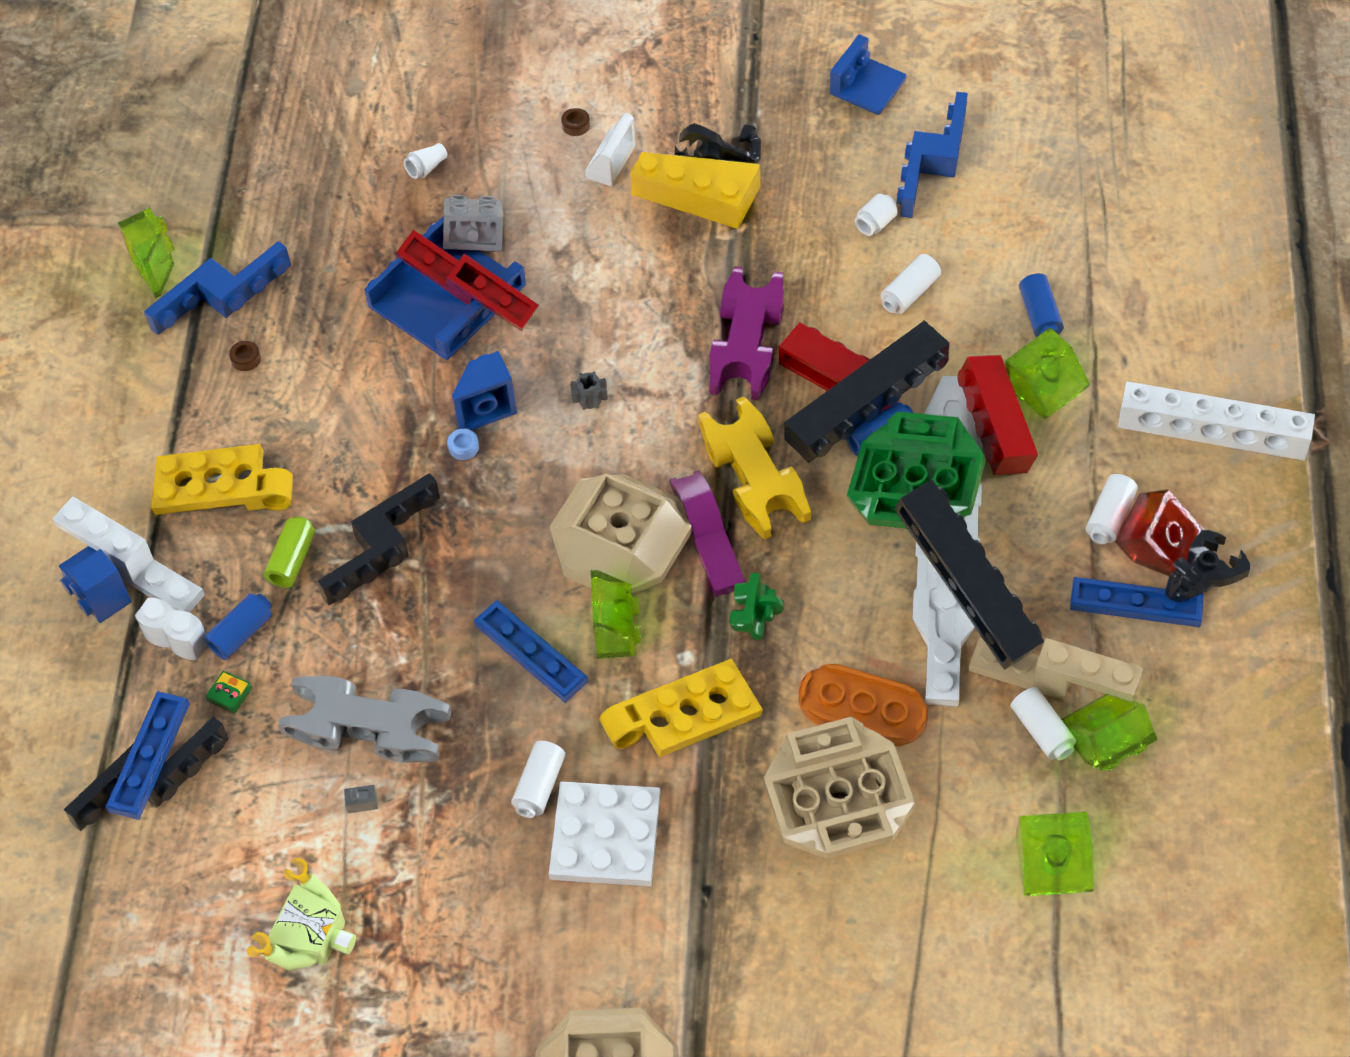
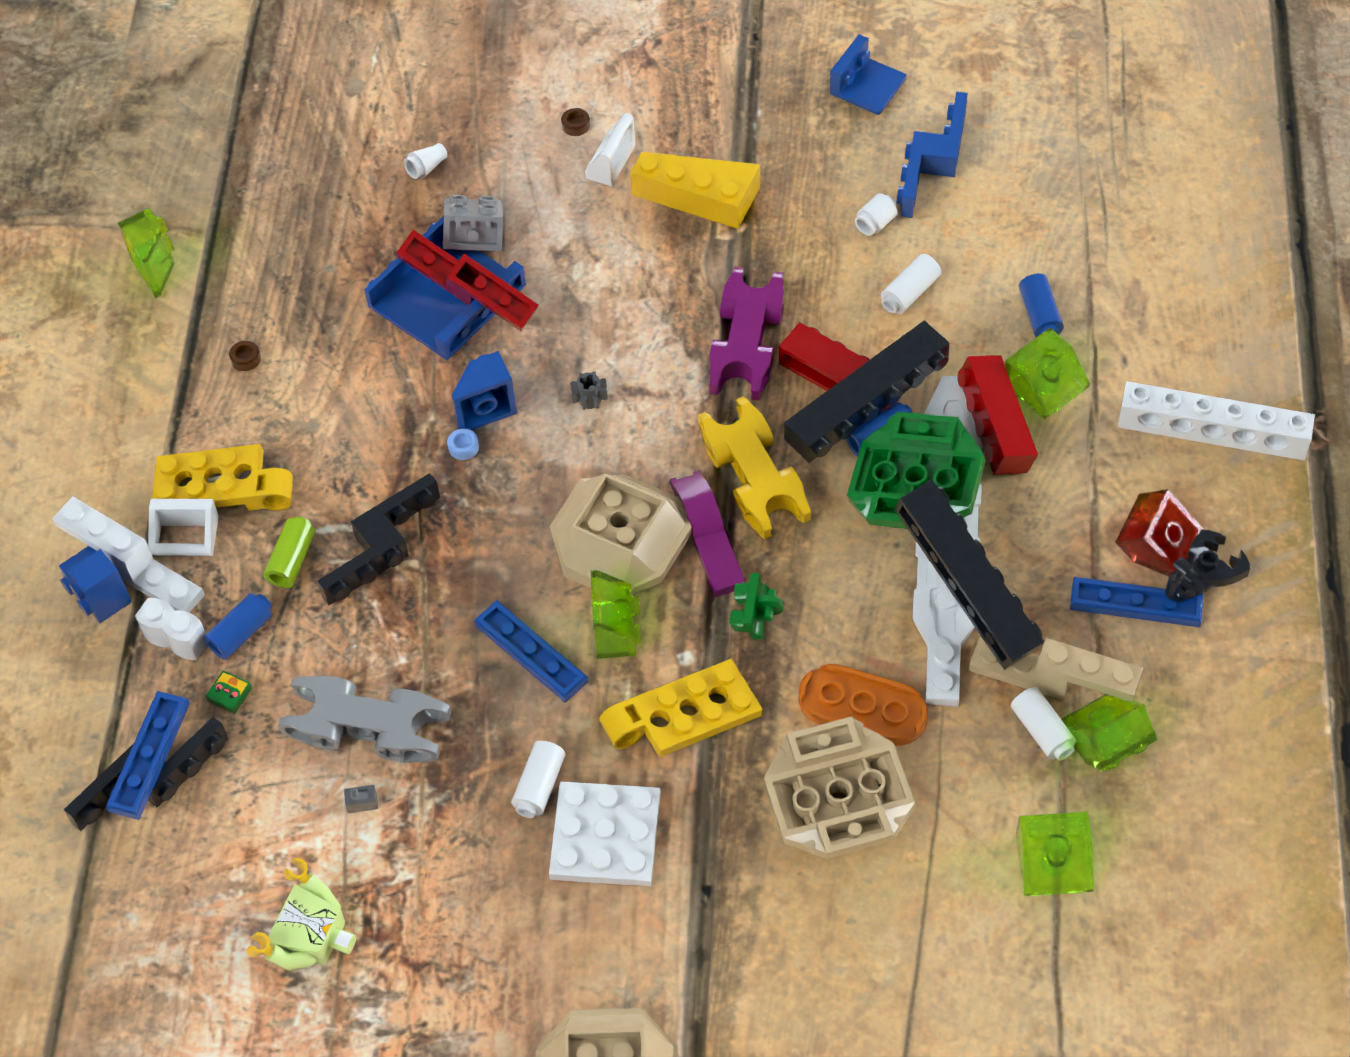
blue bracket [144,241,291,335] -> none
black animal [674,123,761,164] -> none
white brick [1086,474,1138,544] -> none
none -> white tile [148,499,219,556]

